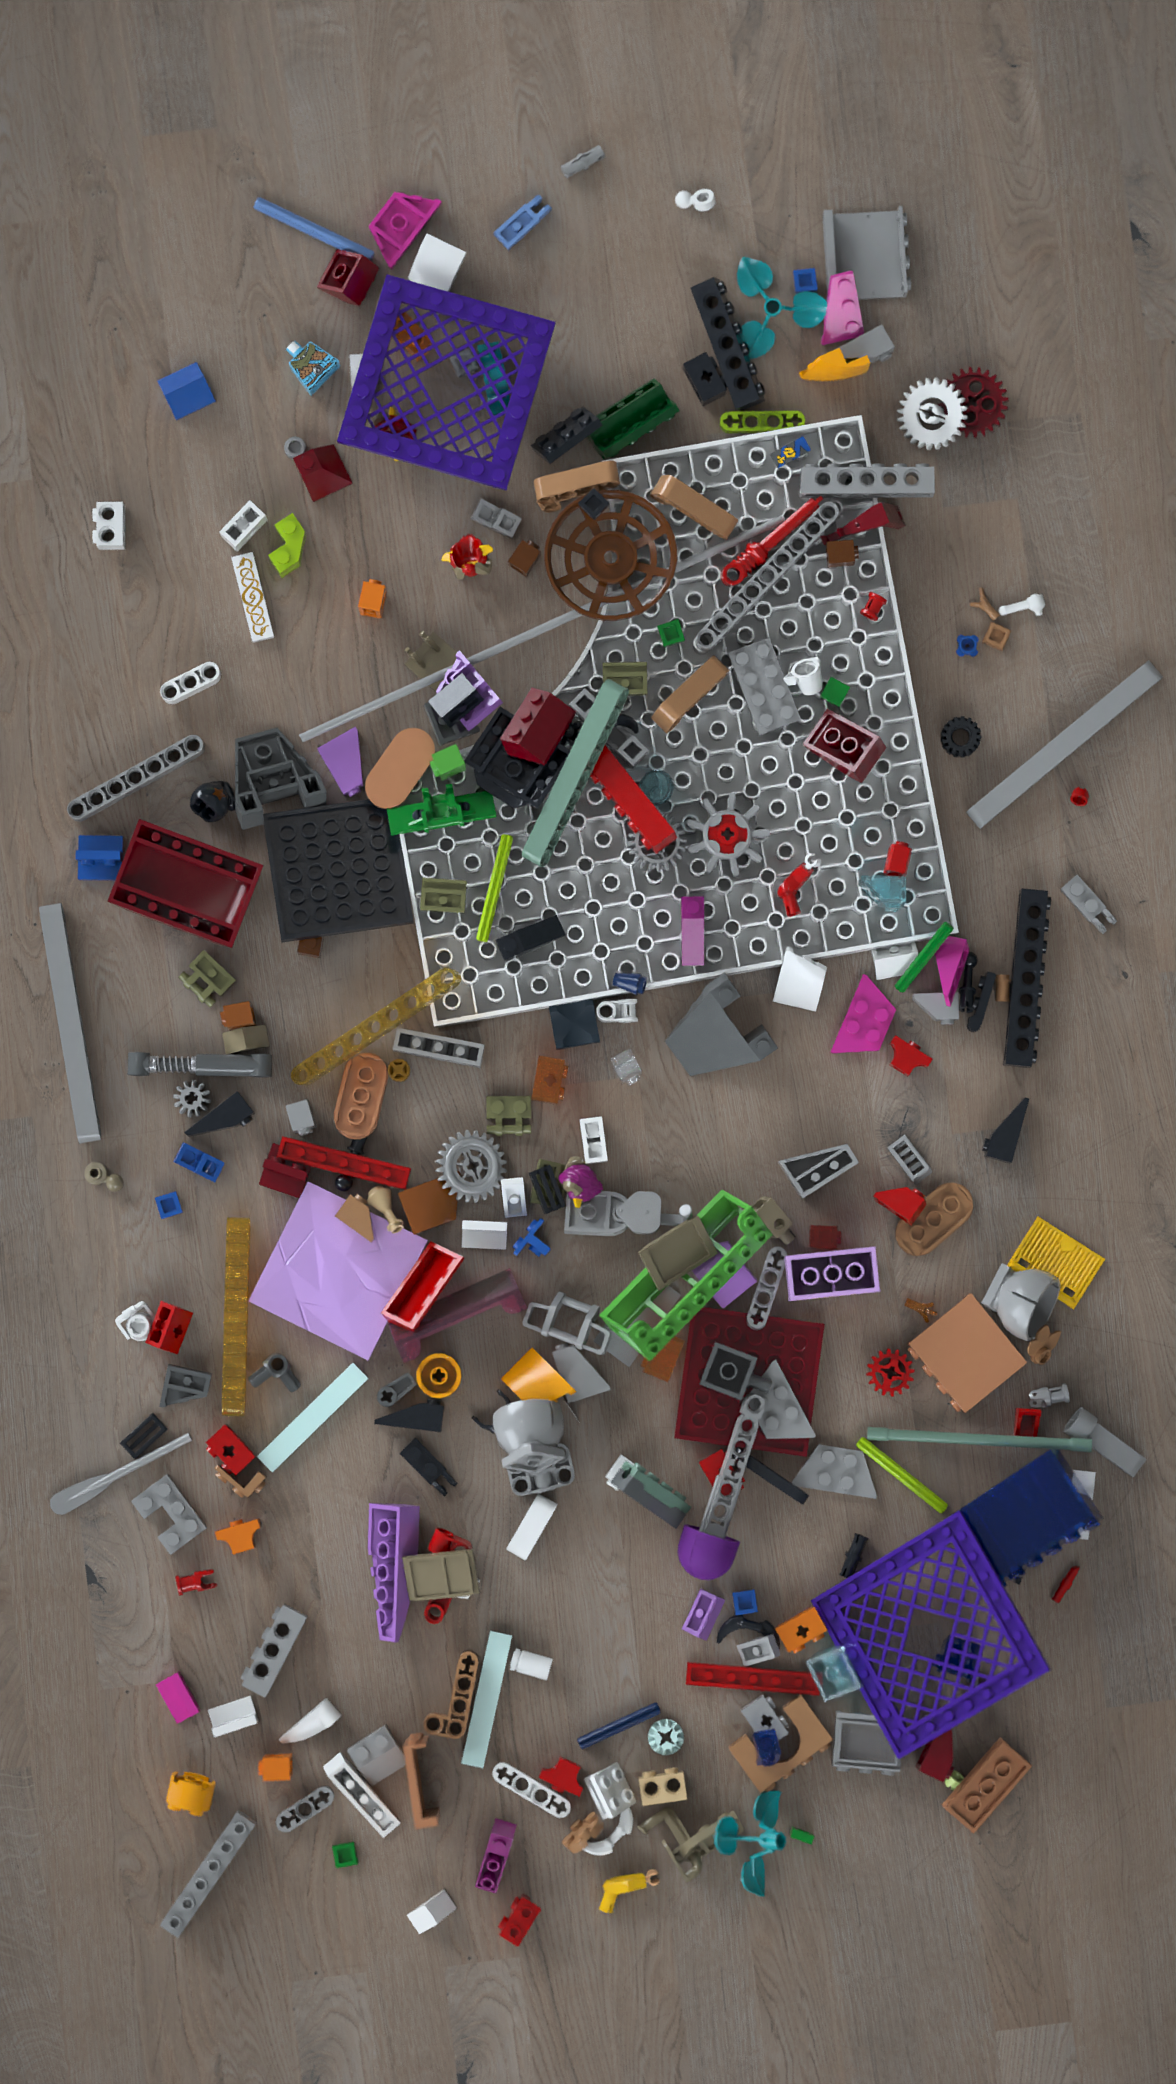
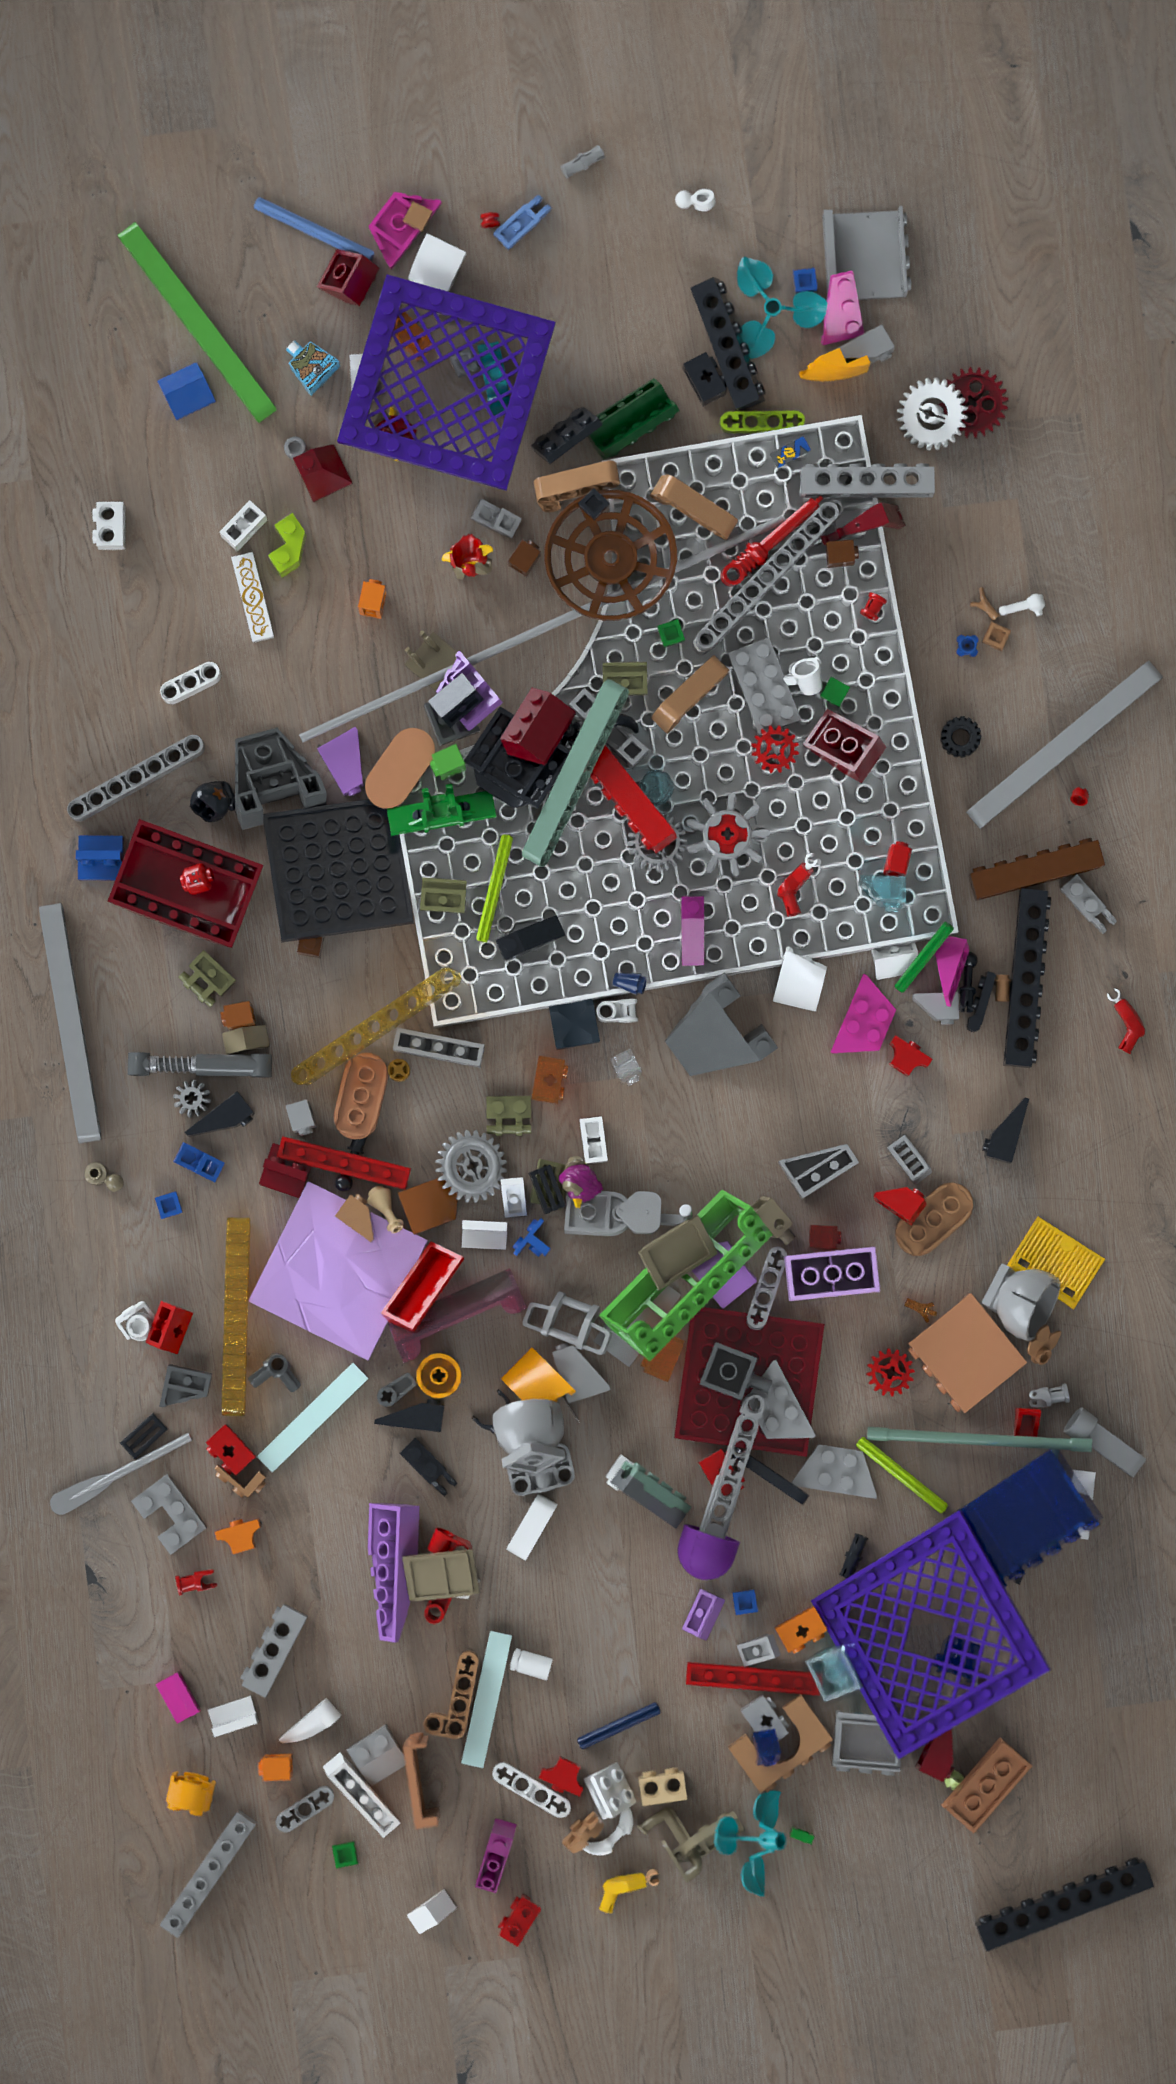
light aqua gear [648,1719,684,1755] -> none
black piece [717,1615,780,1650] -> none
red piece [1051,1566,1080,1604] -> none
none -> bright green beam [117,222,277,423]
none -> red head [180,863,215,895]
none -> medium nougat tile [403,202,432,232]
none -> red bush [480,212,500,228]
none -> red gear [751,725,799,773]
none -> reddish brown brick [968,838,1105,901]
none -> black brick [975,1857,1155,1952]
none -> red arm [1107,988,1145,1054]

